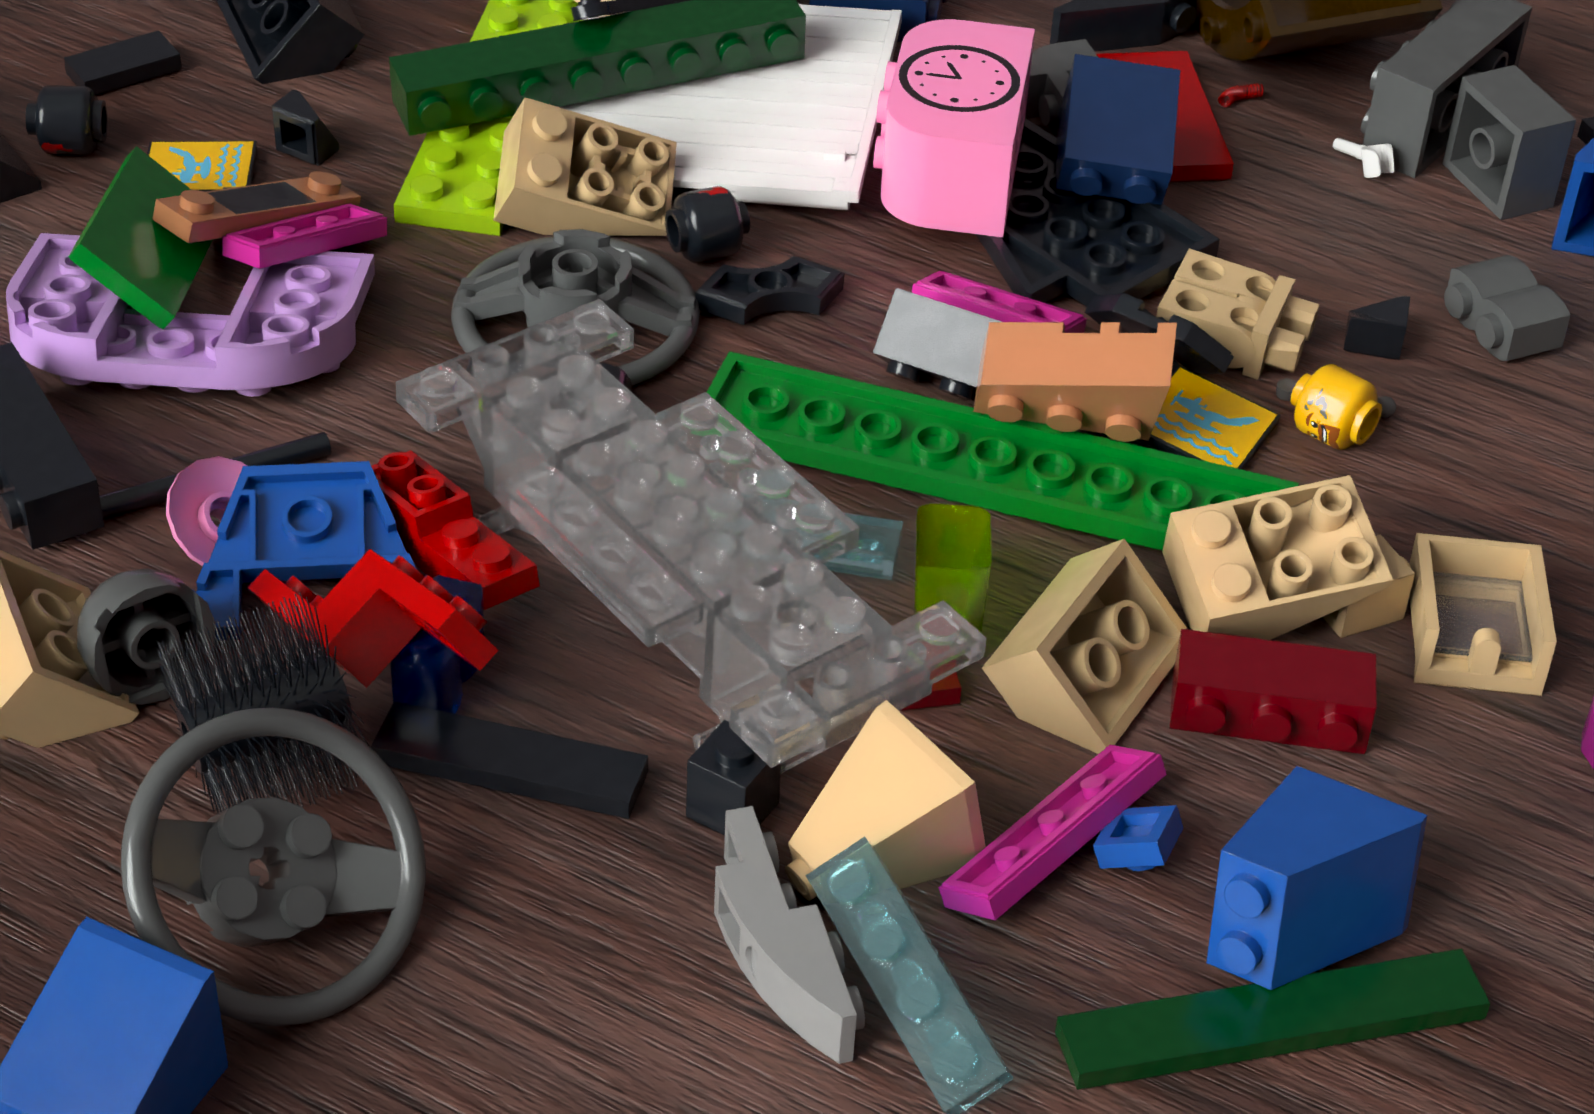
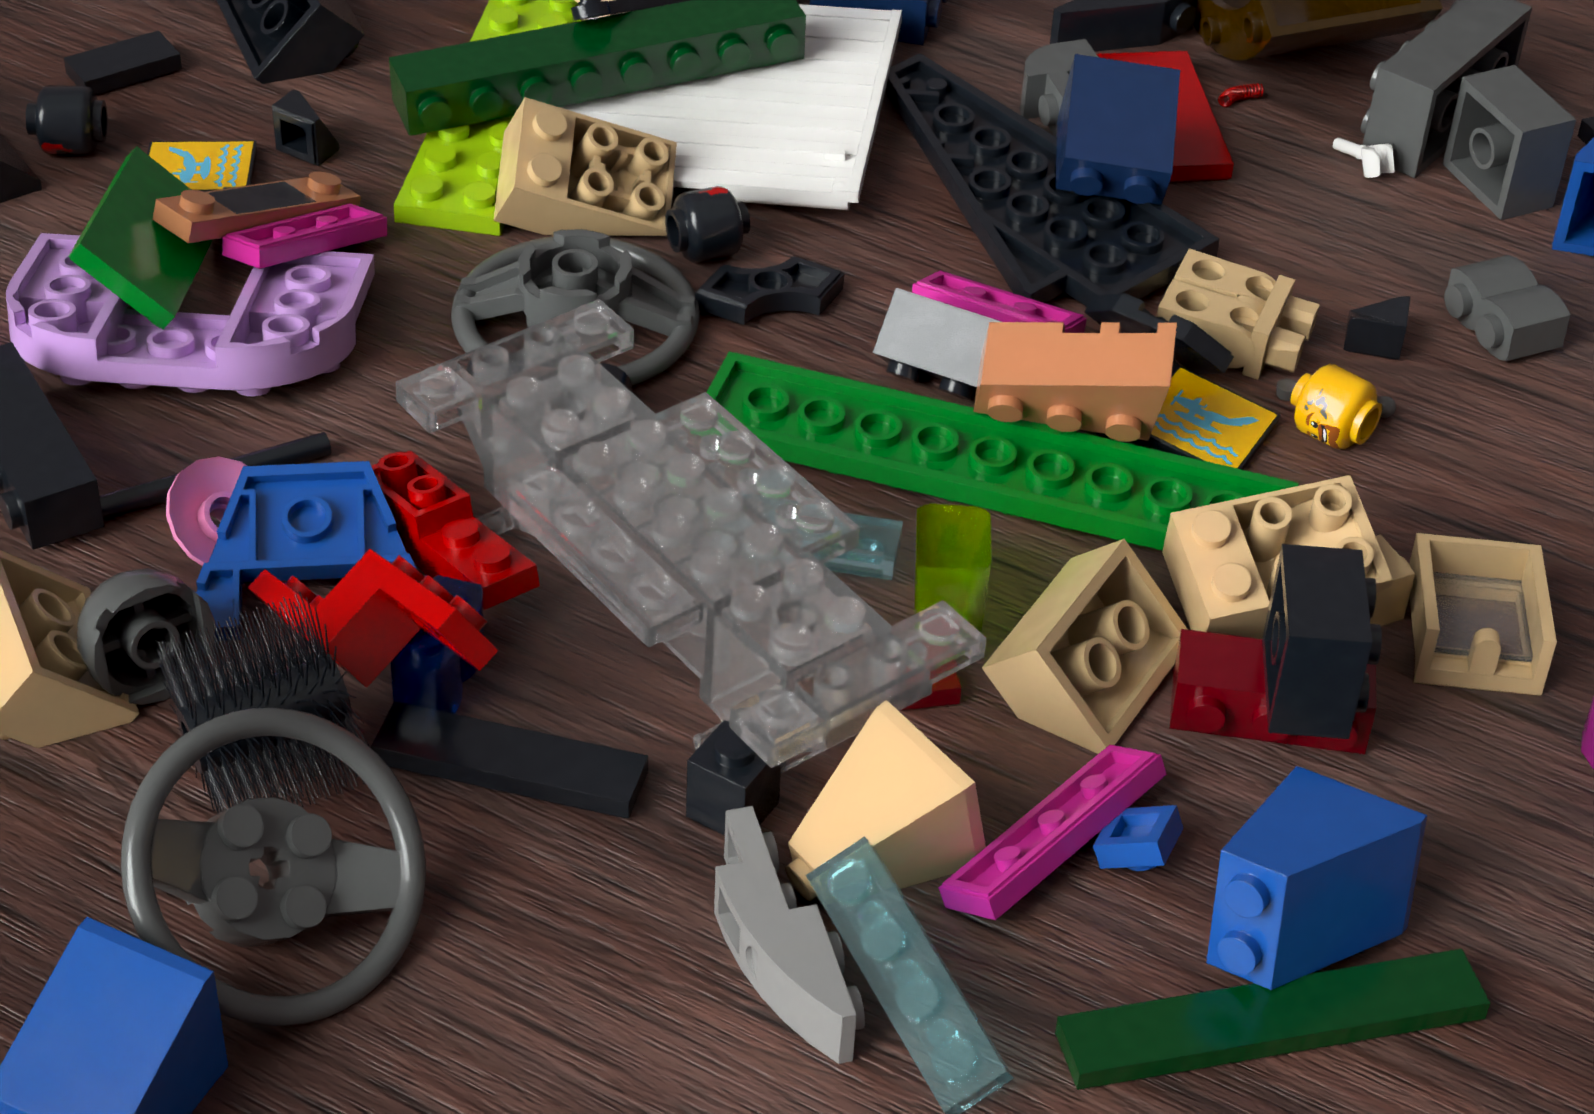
bright pink brick [873,19,1035,237] -> none
none -> black brick [1262,544,1382,739]

